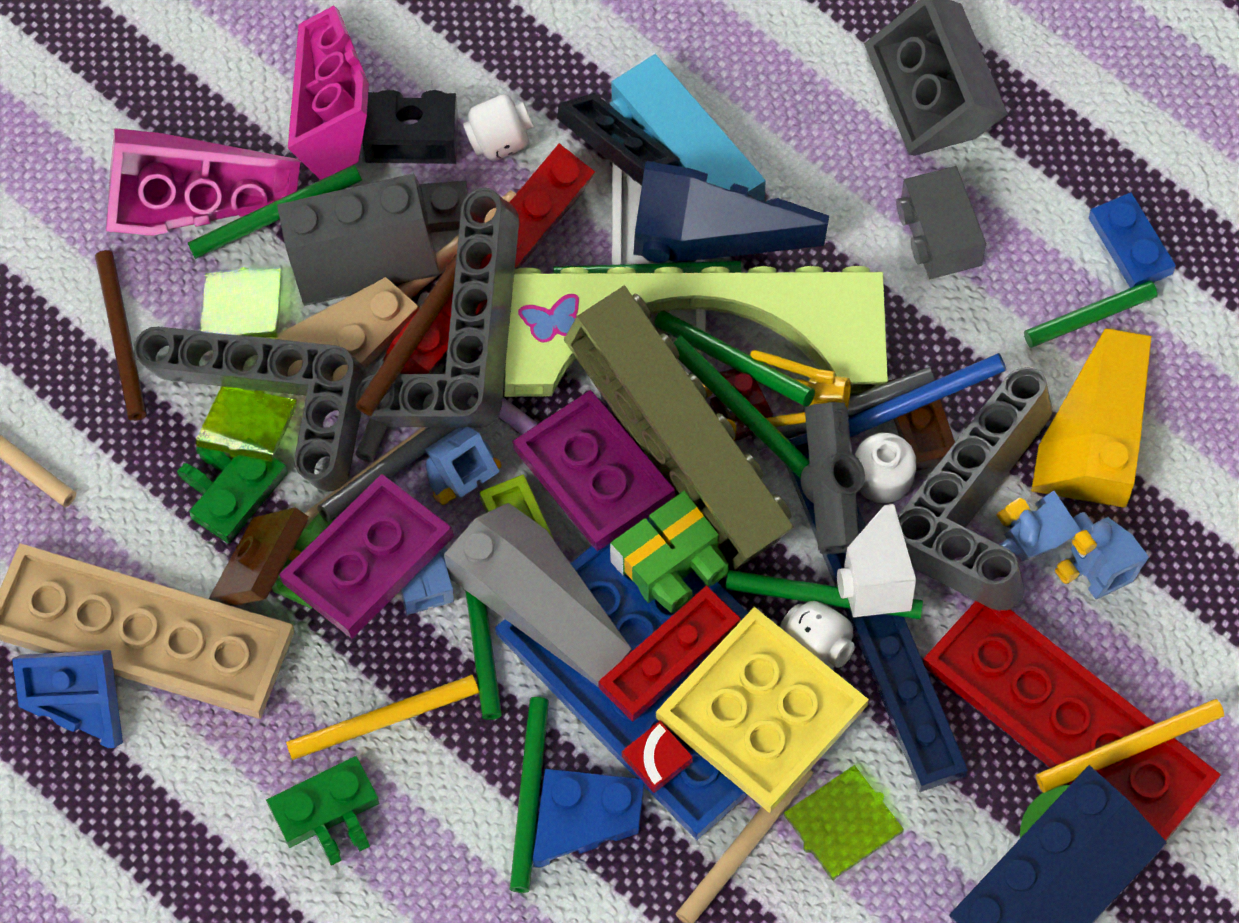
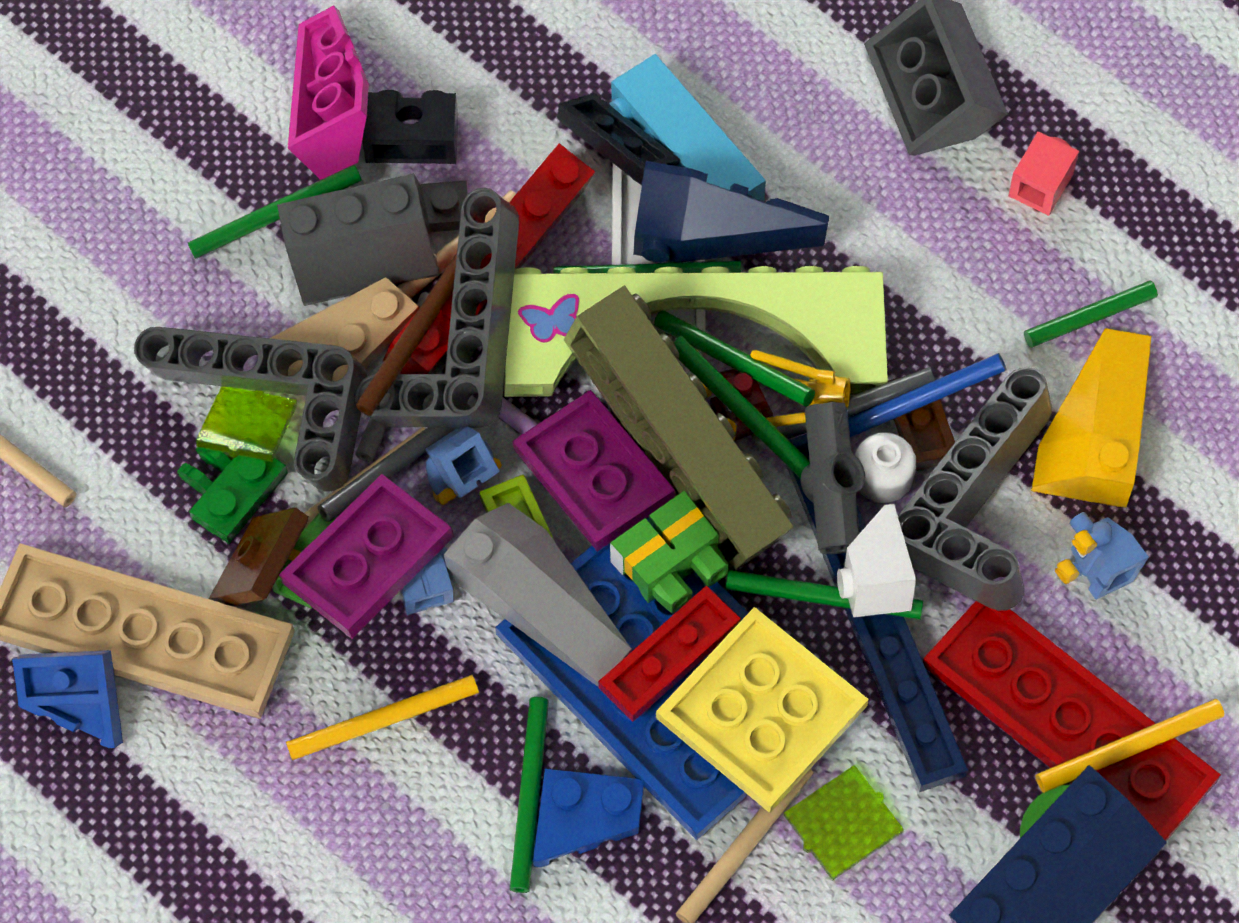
reddish brown piece [95,250,147,421] -> none
dark pink wedge [106,128,300,236] -> none
clear neon green piece [200,267,283,338] -> none
green hinge [266,756,380,866] -> none
white head [463,94,534,161] -> none
green piece [465,590,502,720] -> none
red tile [622,721,693,793] -> none
white head [780,601,854,669] -> none
dark grey brick [896,166,987,280] -> none
medium blue piece [996,491,1081,561] -> none
blue plate [1088,192,1176,288] -> none
none -> coral brick [1008,132,1079,216]

